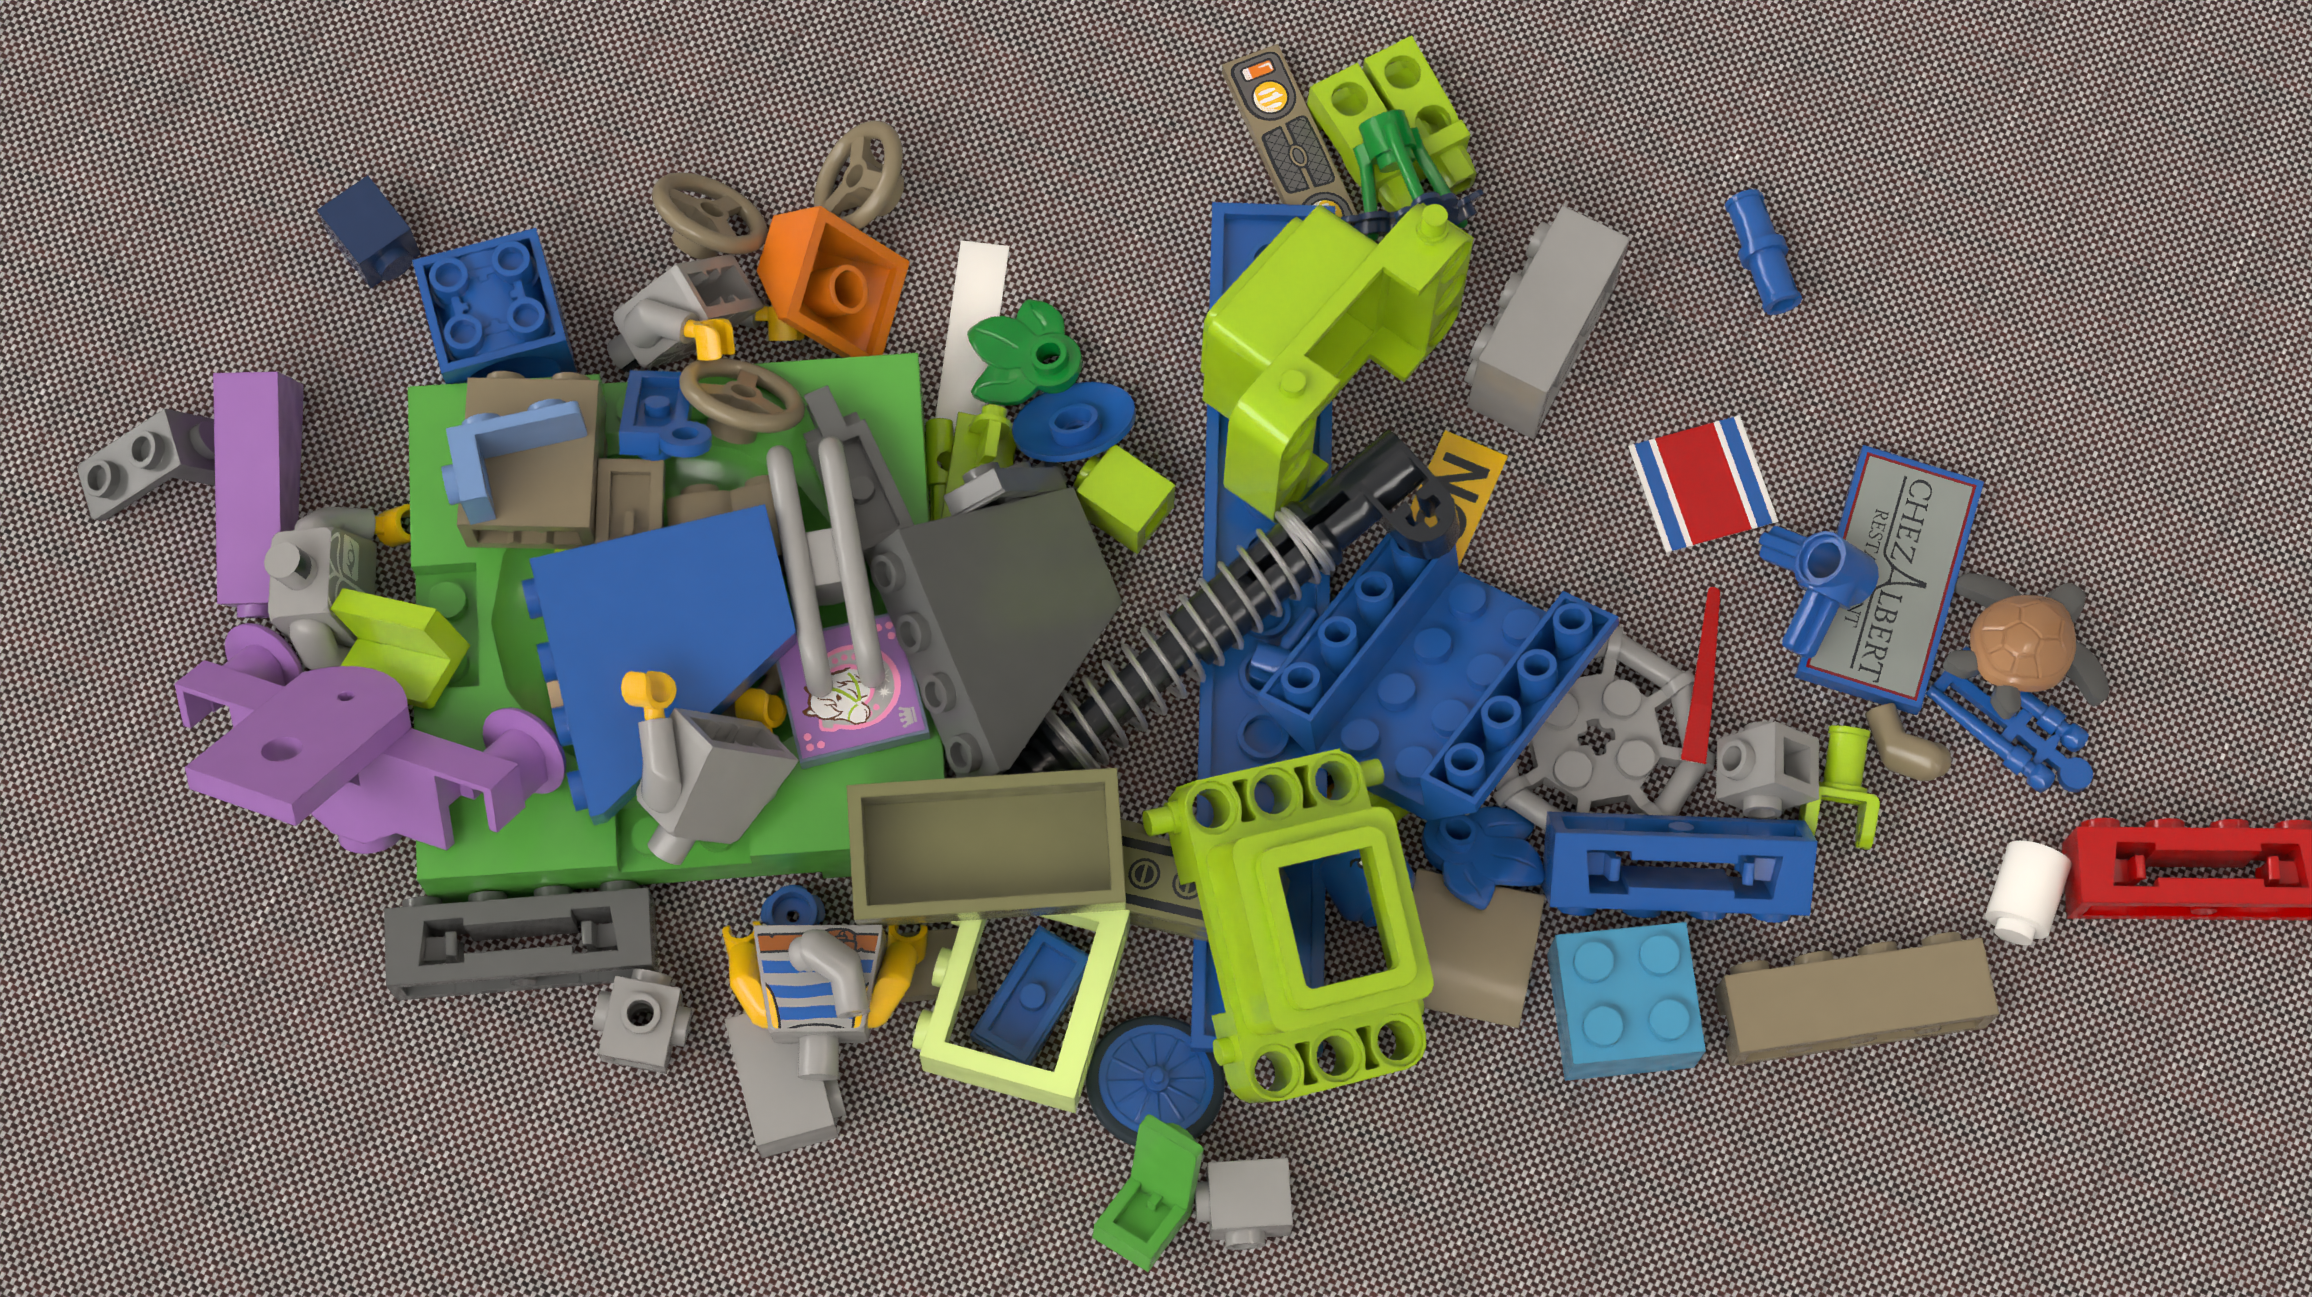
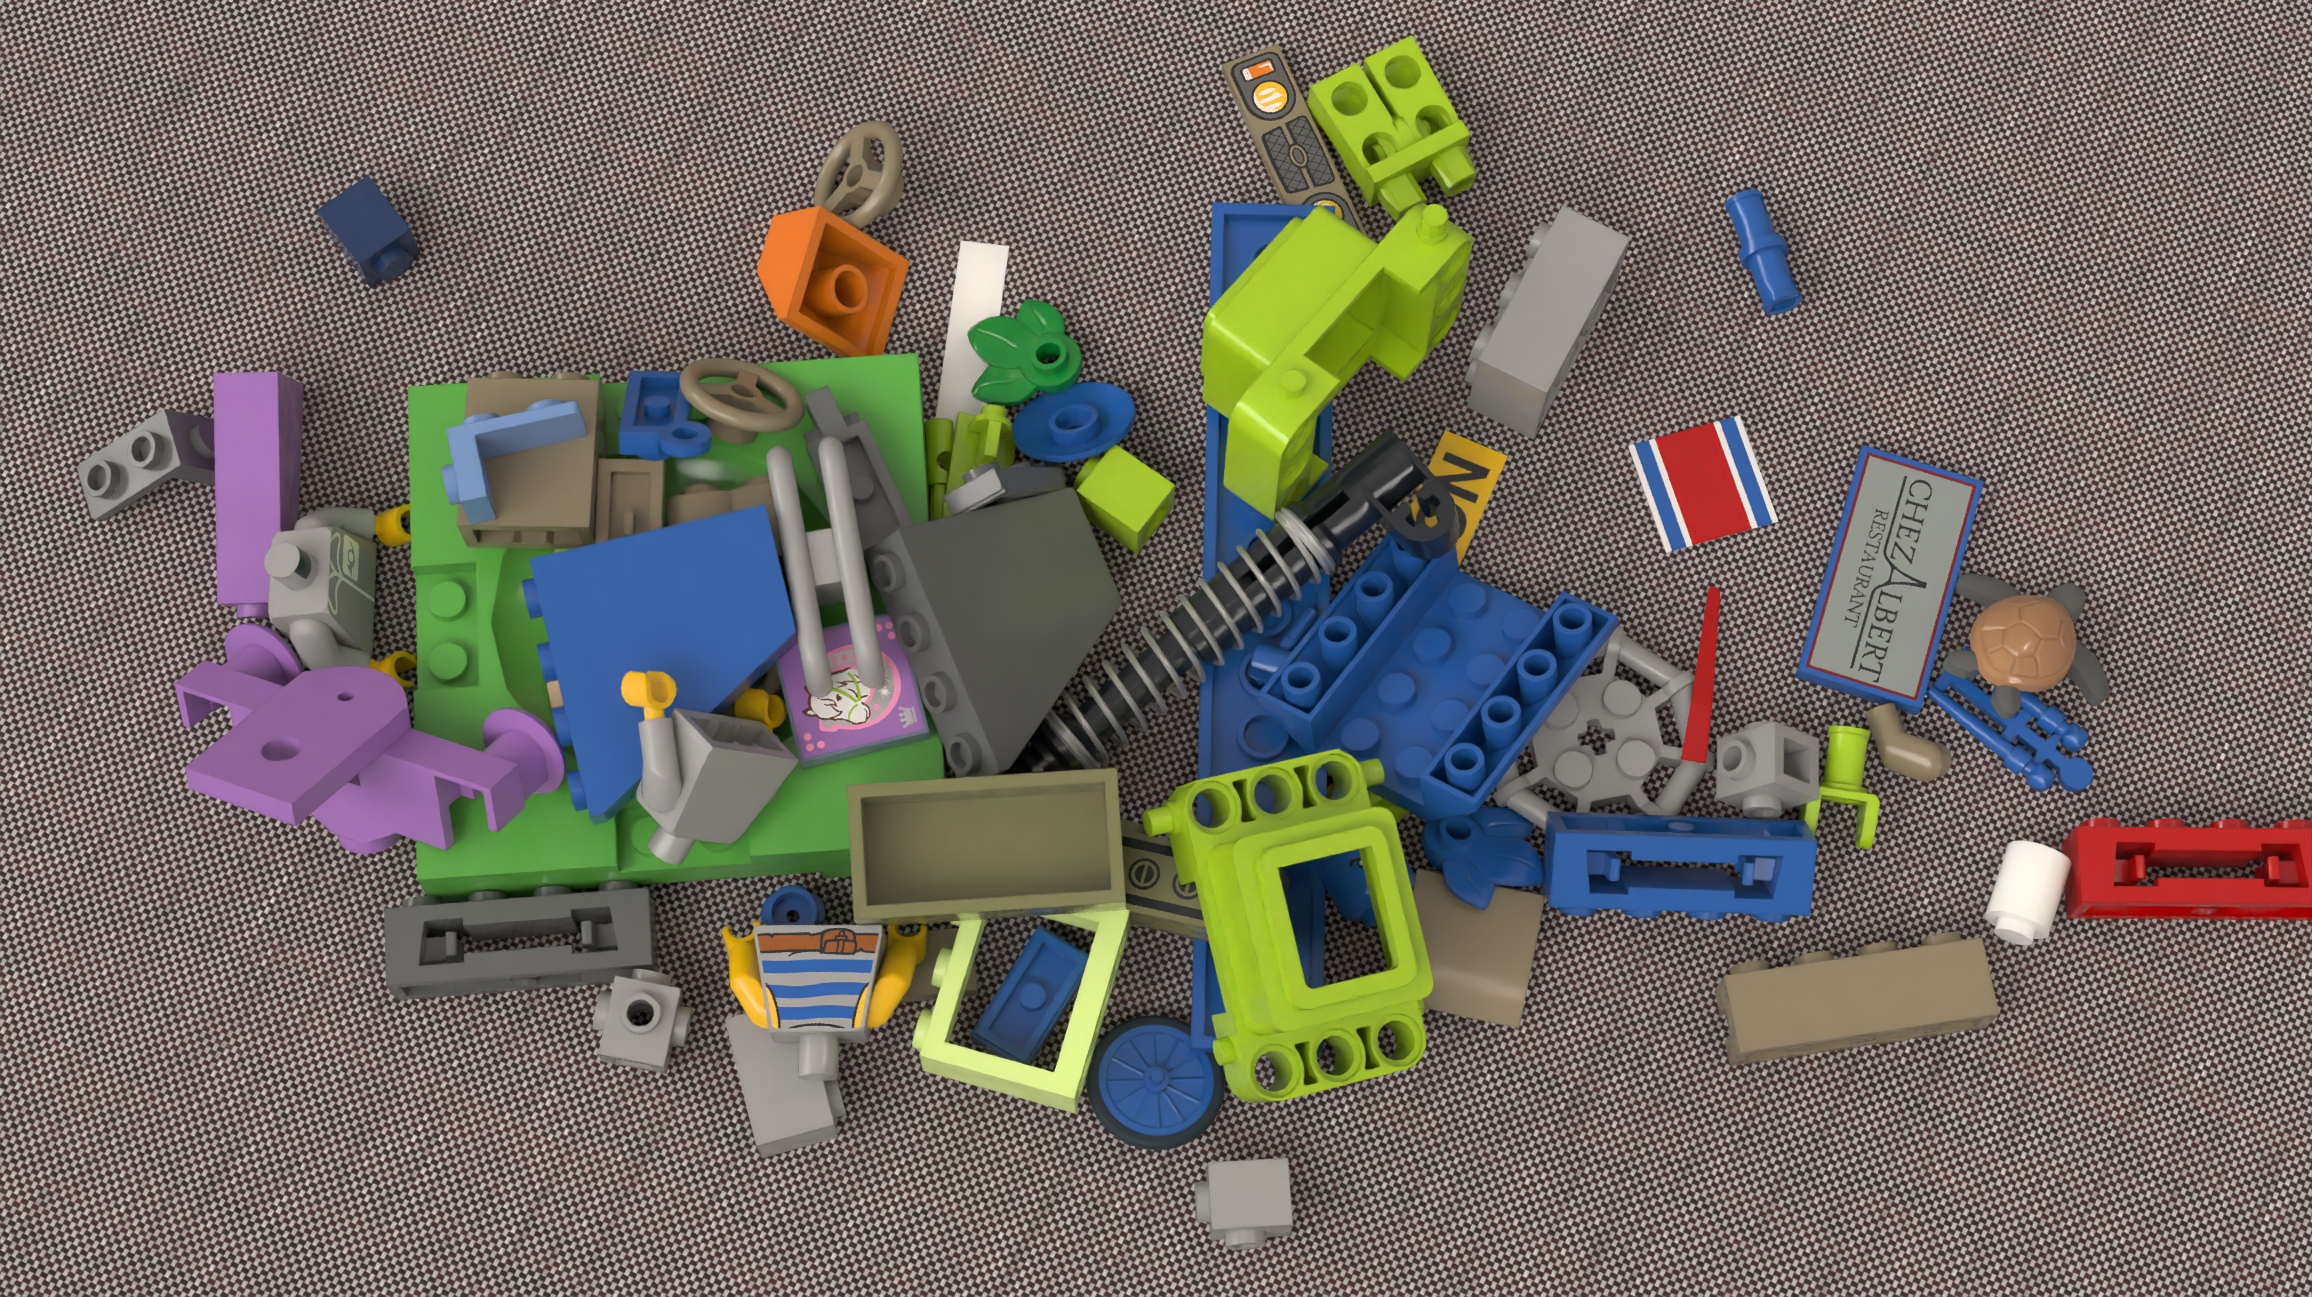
lime panel [330,588,471,709] -> none
blue brick [412,228,578,384] -> none
light grey torso [607,254,804,372] -> none
dark tan piece [652,172,768,259] -> none
light grey arm [788,929,870,1019] -> none
bright green bracket [1092,1114,1204,1272] -> none
green plant [1341,109,1484,241] -> none
dark azure brick [1547,922,1706,1081] -> none
blue axle [1758,526,1879,658] -> none

